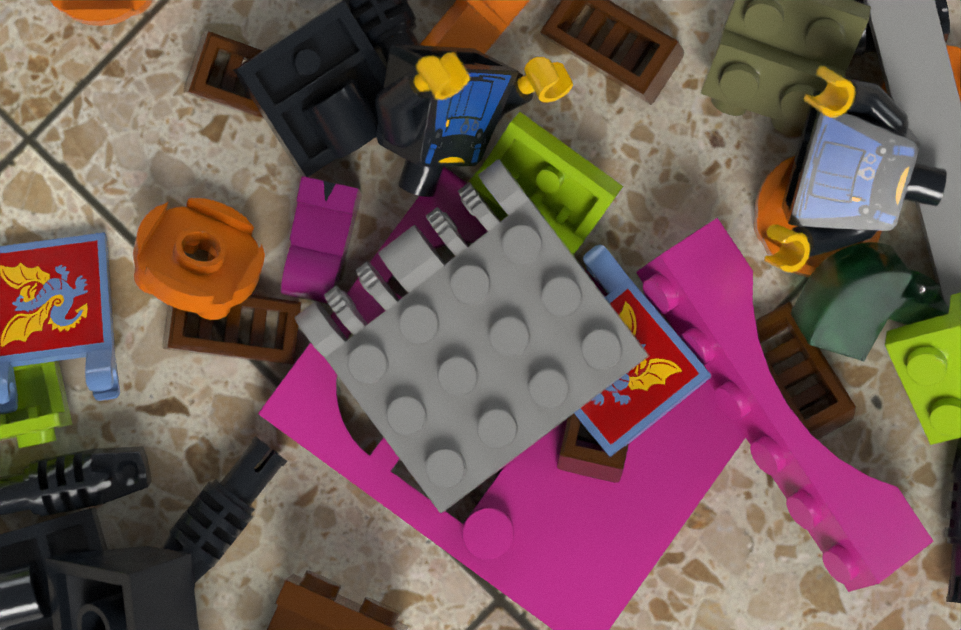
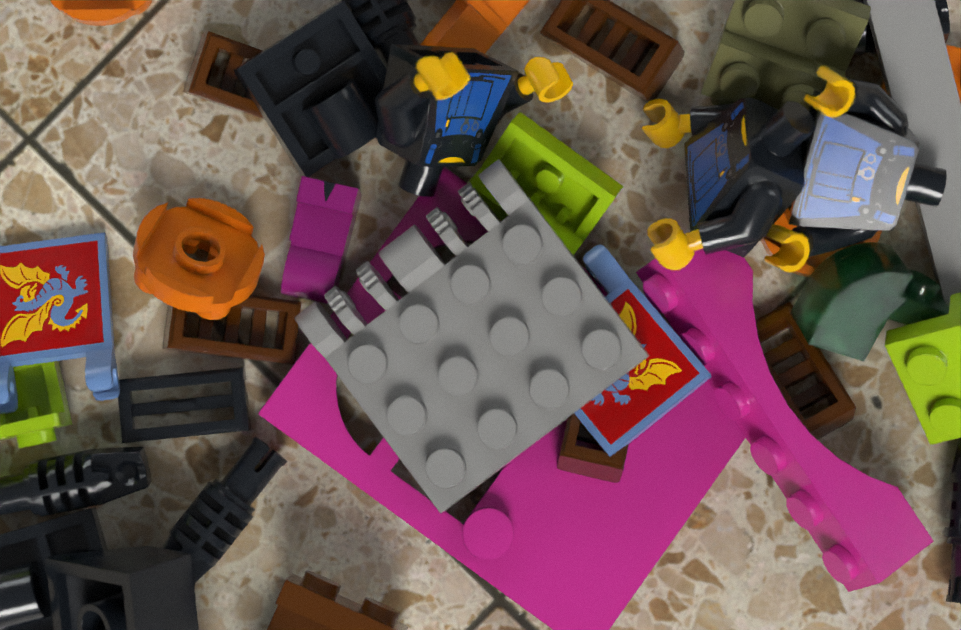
none -> black tile [118,367,251,443]
none -> torso [642,97,815,270]

